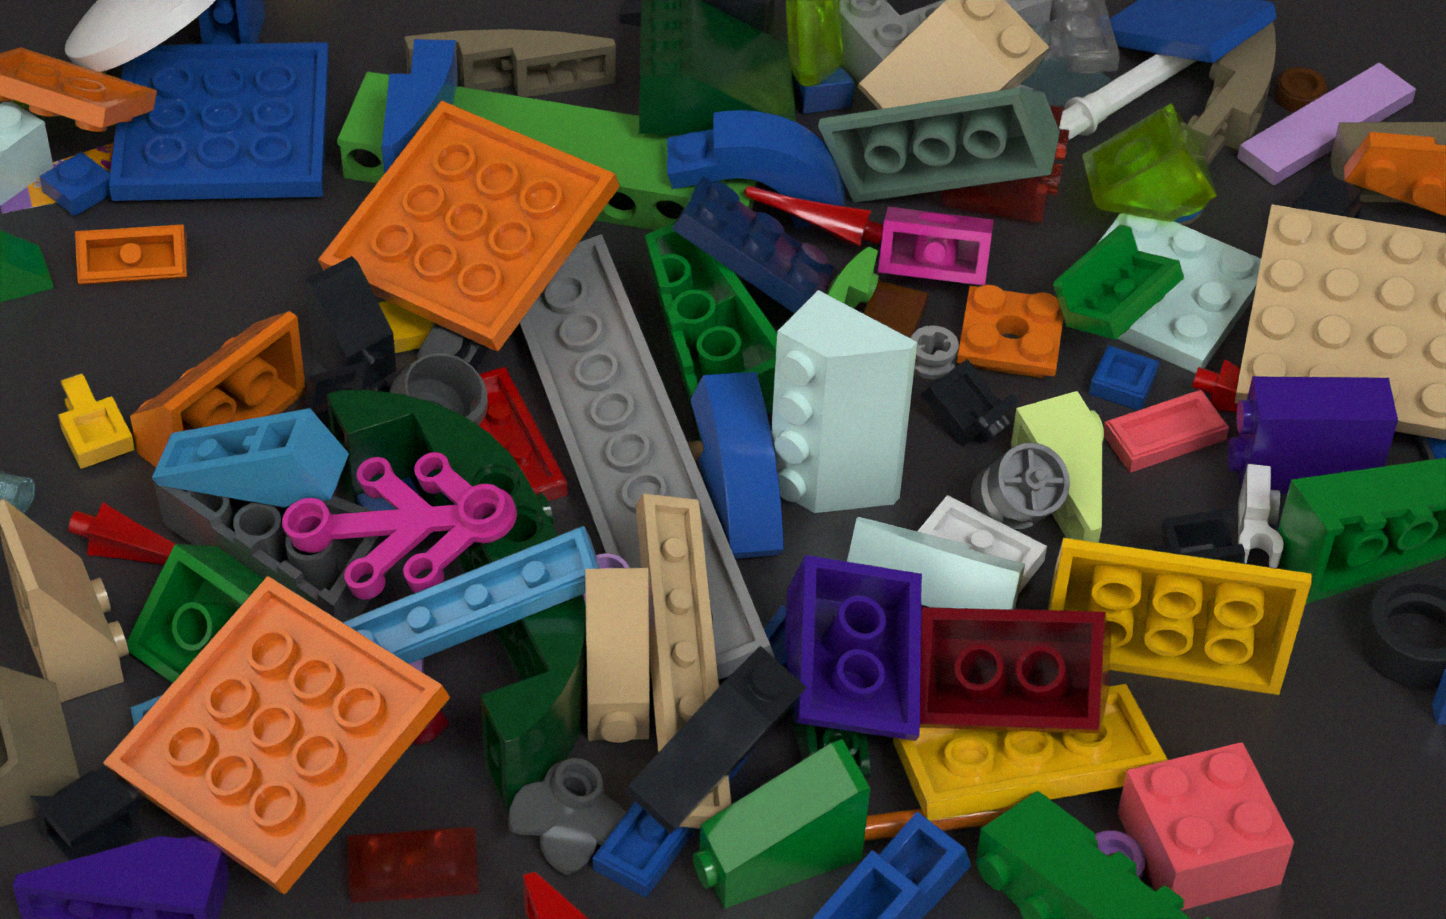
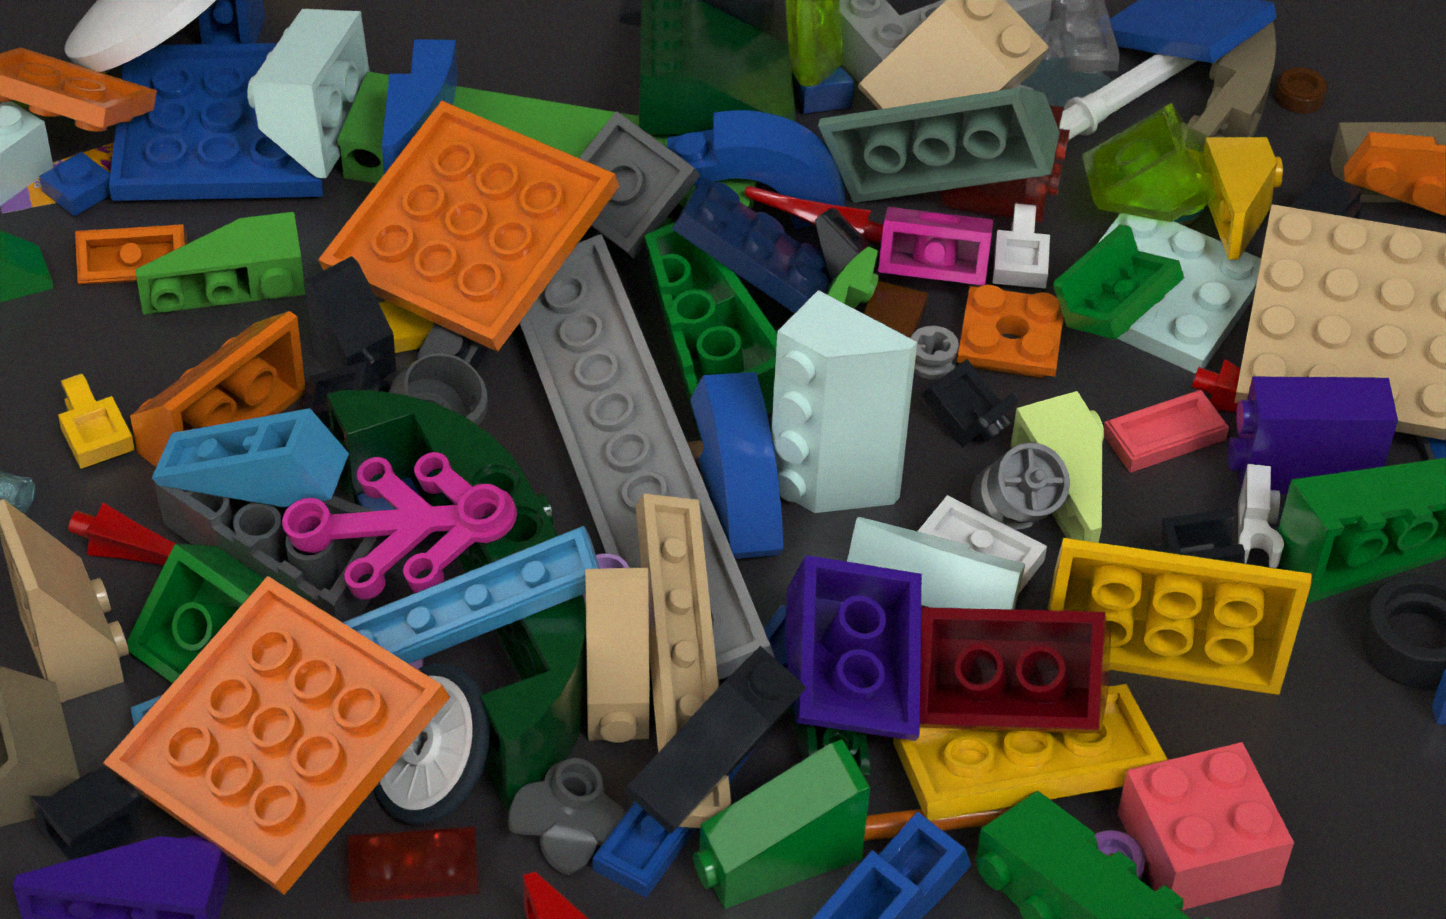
dark tan slope [405,29,616,97] -> none
red tile [479,367,568,502] -> none
blue tile [1089,345,1160,410] -> none
lavender tile [1237,63,1416,185] -> none
none -> bright green slope [136,212,306,315]
none -> light aqua slope [248,9,369,178]
none -> white wheel [374,664,490,825]
none -> dark grey plate [579,111,701,259]
none -> black slope [815,208,869,280]
none -> white plate [993,203,1050,288]
none -> yellow slope [1200,137,1283,260]

